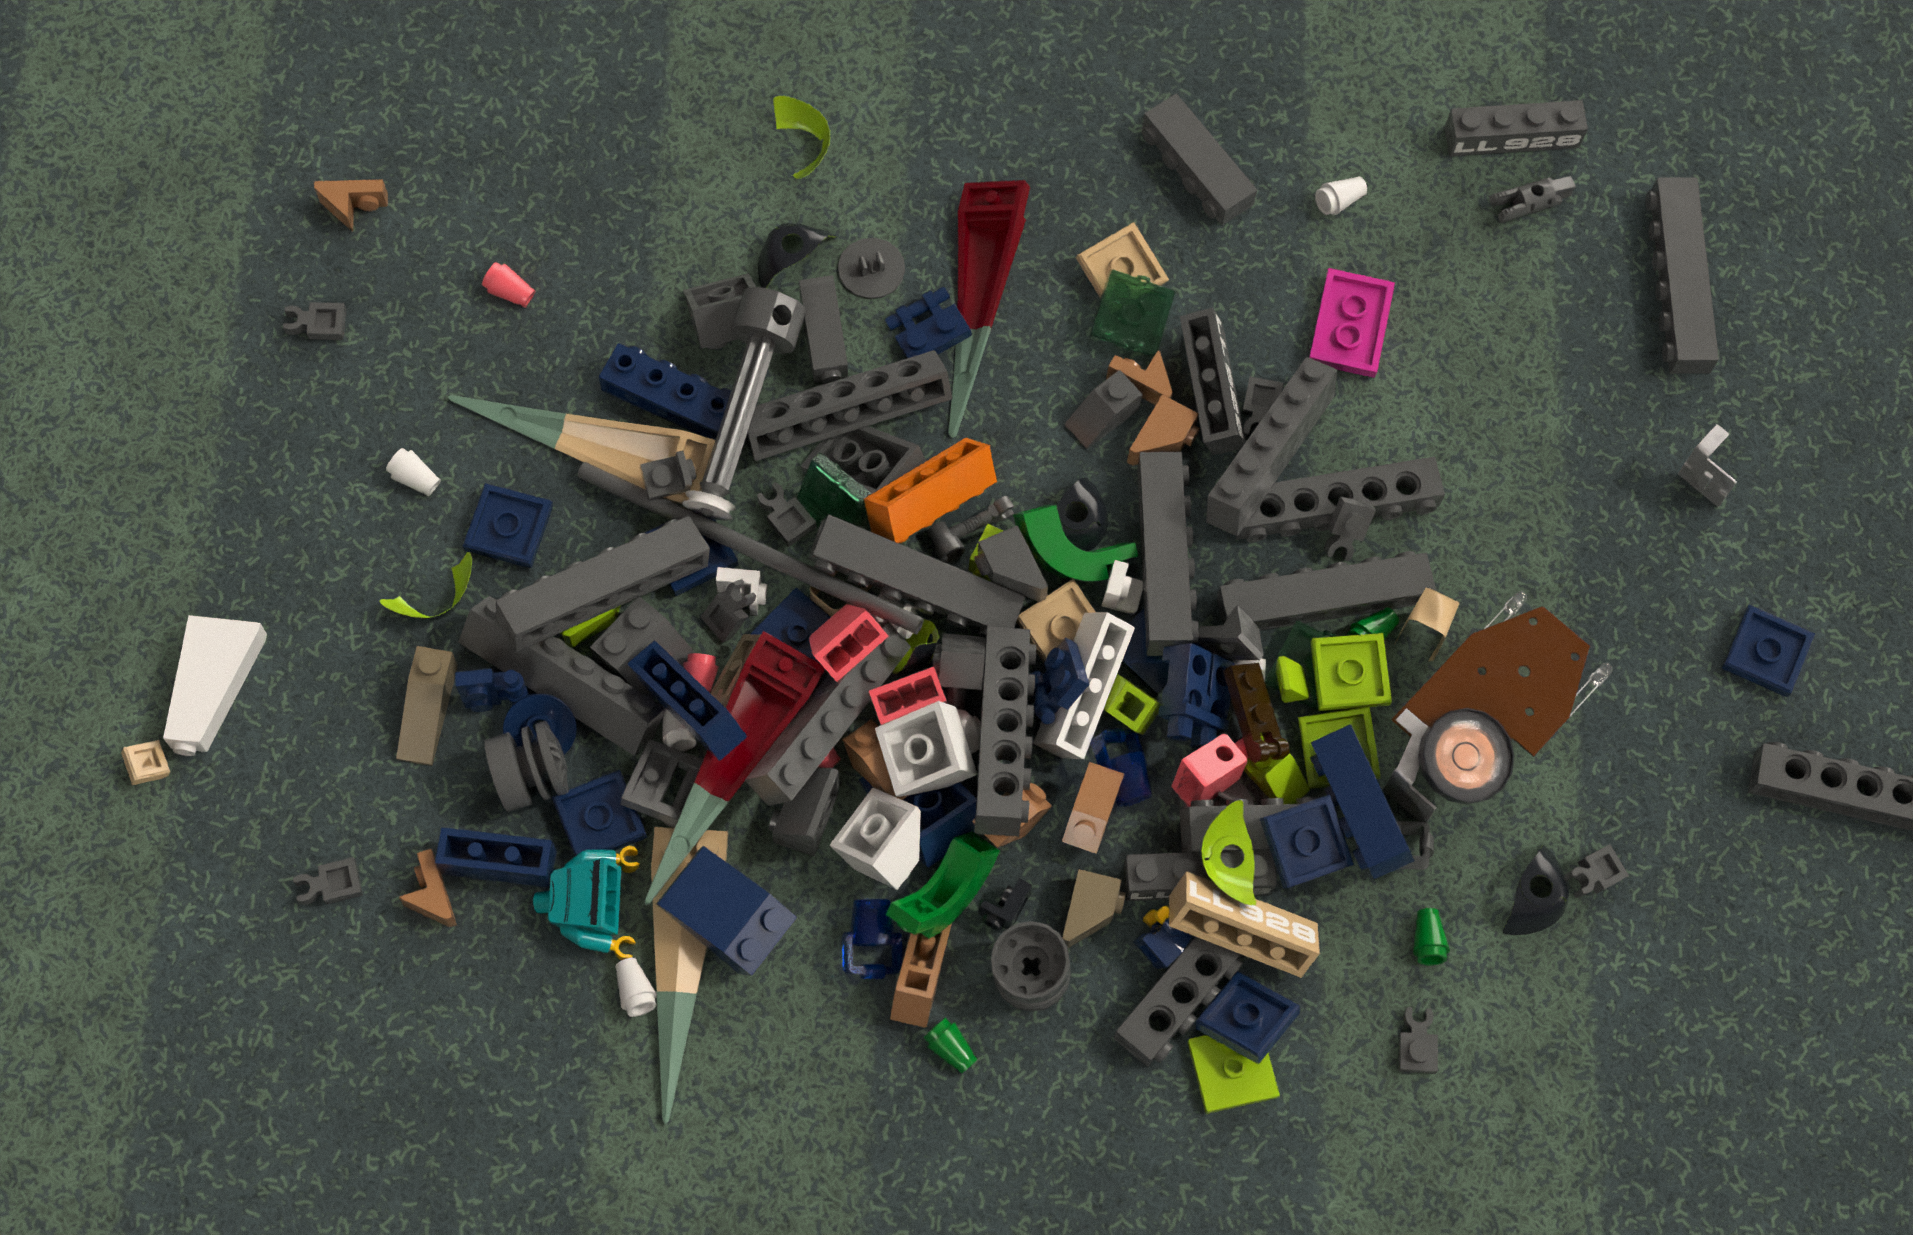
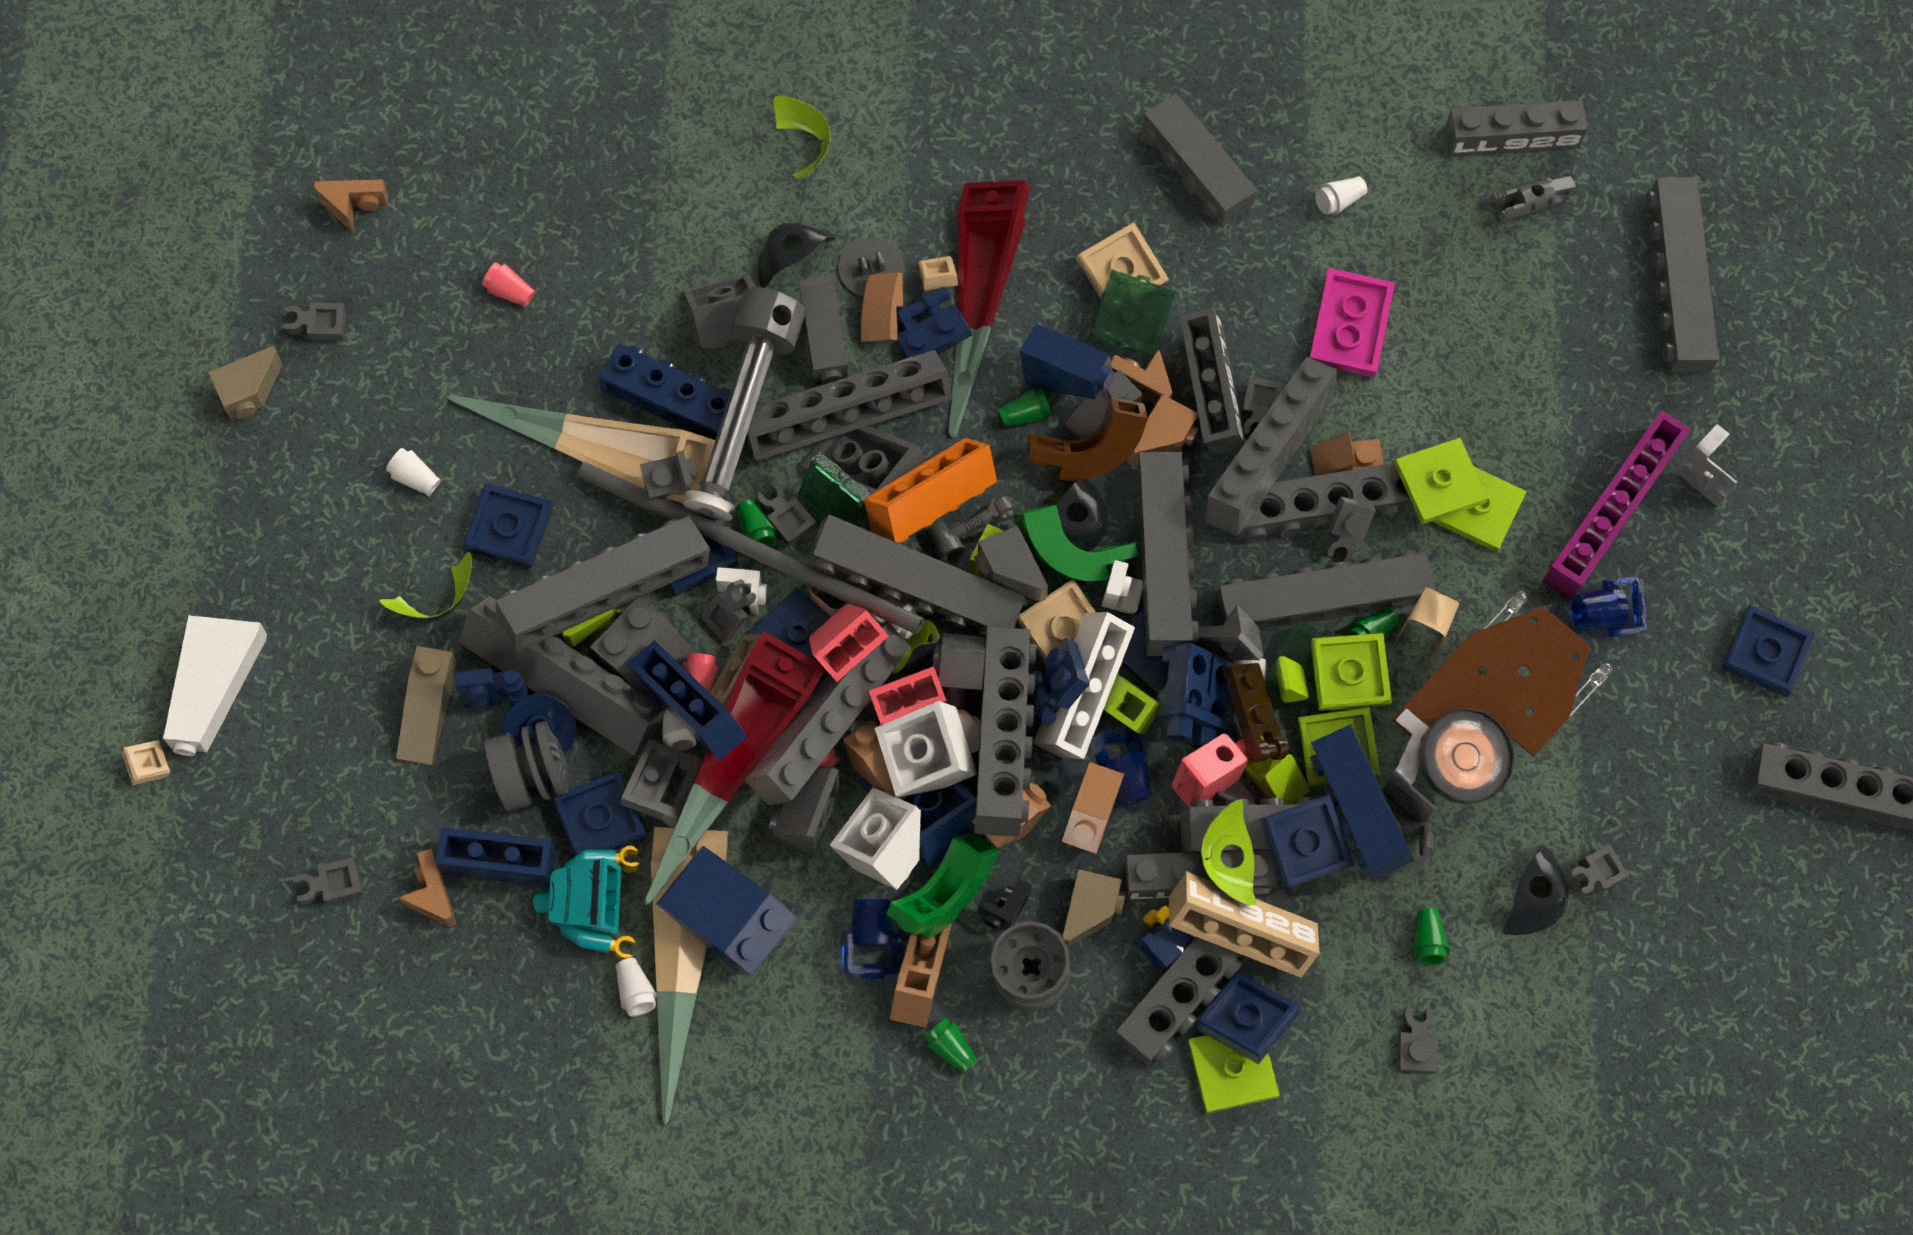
none -> dark tan slope [208,345,283,420]
none -> green cone [736,500,777,548]
none -> medium nougat slope [861,272,903,343]
none -> tan tile [918,256,958,291]
none -> green cone [998,388,1052,428]
none -> dark blue slope [1019,324,1114,400]
none -> reddish brown arch [1026,397,1148,481]
none -> medium nougat slope [1310,432,1384,476]
none -> lime plate [1394,438,1488,525]
none -> lime plate [1433,467,1527,552]
none -> magenta brick [1542,410,1691,601]
none -> clear blue piece [1571,576,1648,637]

